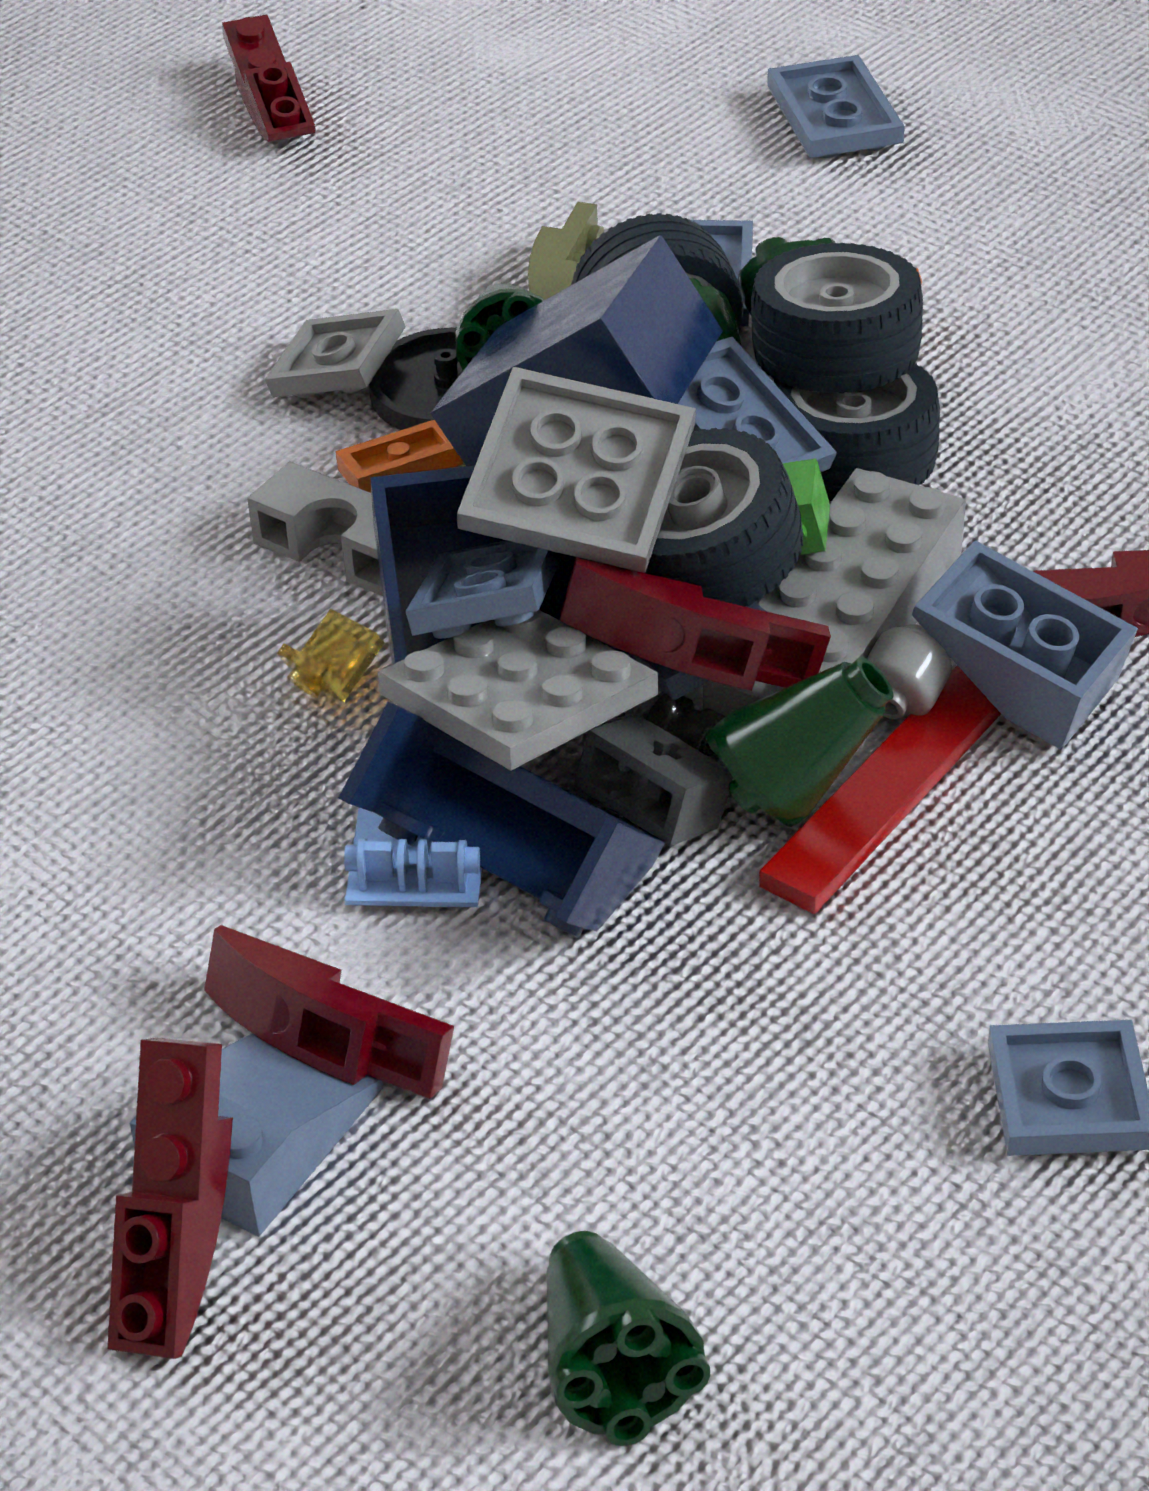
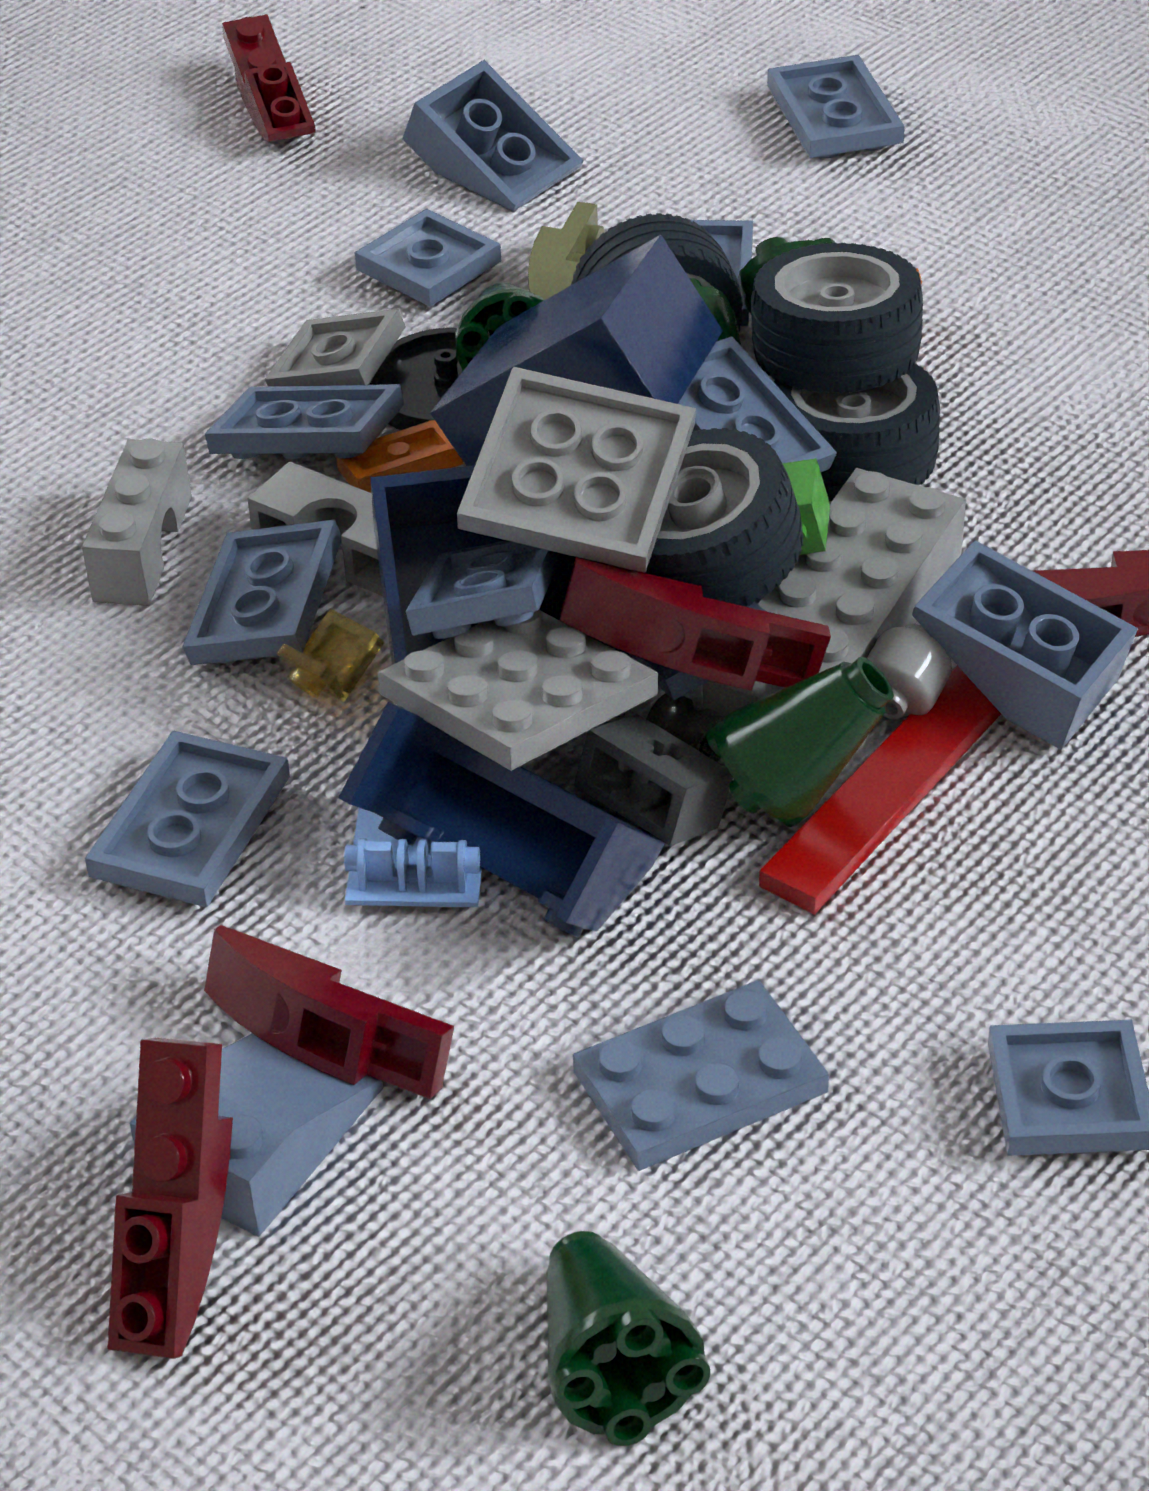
none -> light grey arch [82,439,192,606]
none -> sand blue plate [85,731,290,907]
none -> sand blue plate [182,520,341,665]
none -> sand blue plate [205,384,404,459]
none -> sand blue plate [354,208,502,307]
none -> sand blue slope [402,60,584,212]
none -> sand blue plate [573,980,829,1171]

